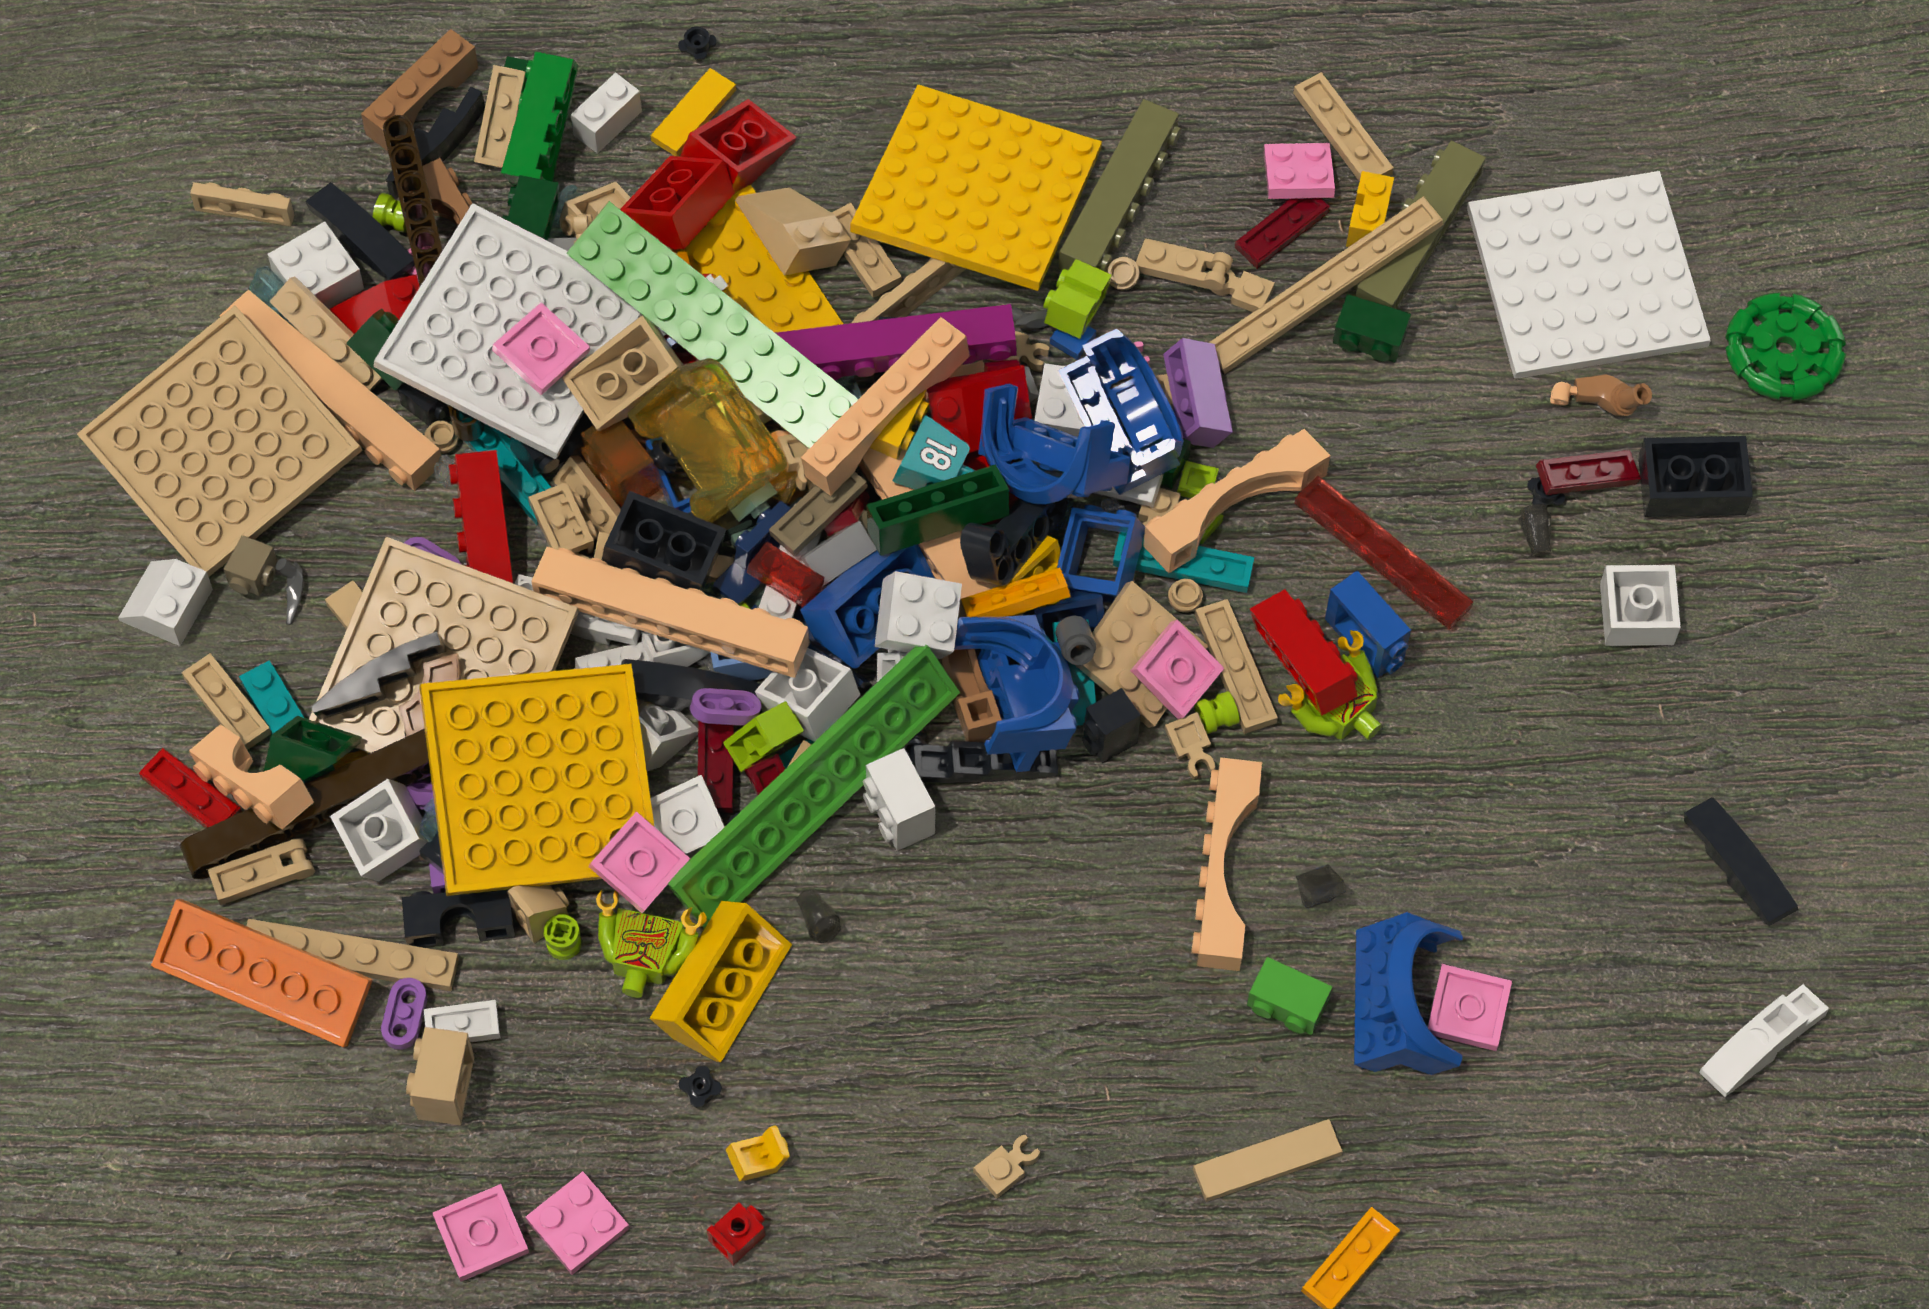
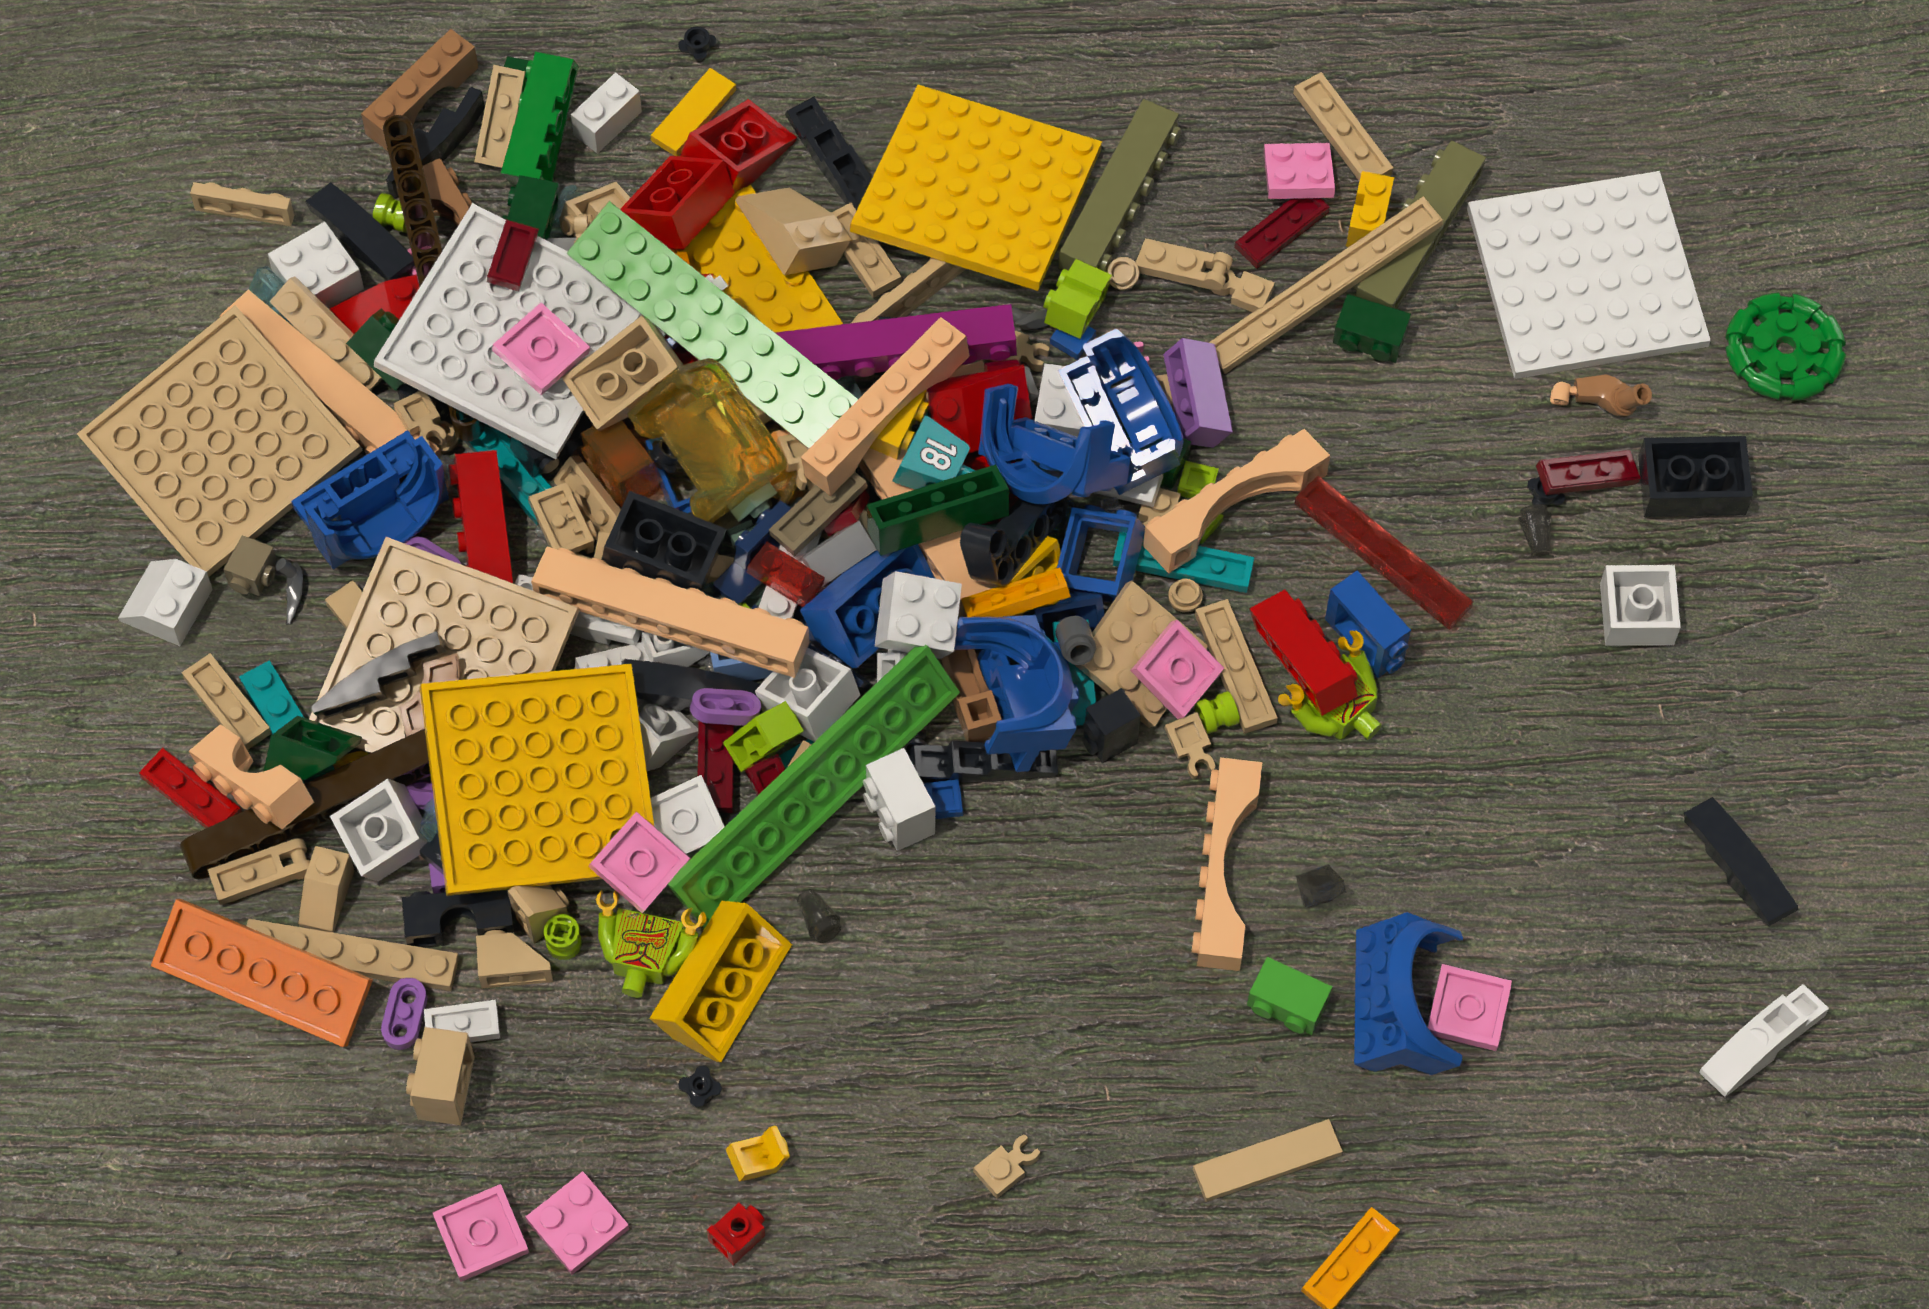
none -> blue piece [291,430,449,569]
none -> tan slope [298,846,355,933]
none -> tan plate [394,391,446,446]
none -> tan slope [476,930,553,989]
none -> dark red tile [487,219,539,292]
none -> black slope [785,96,872,211]
none -> blue tile [924,779,963,819]

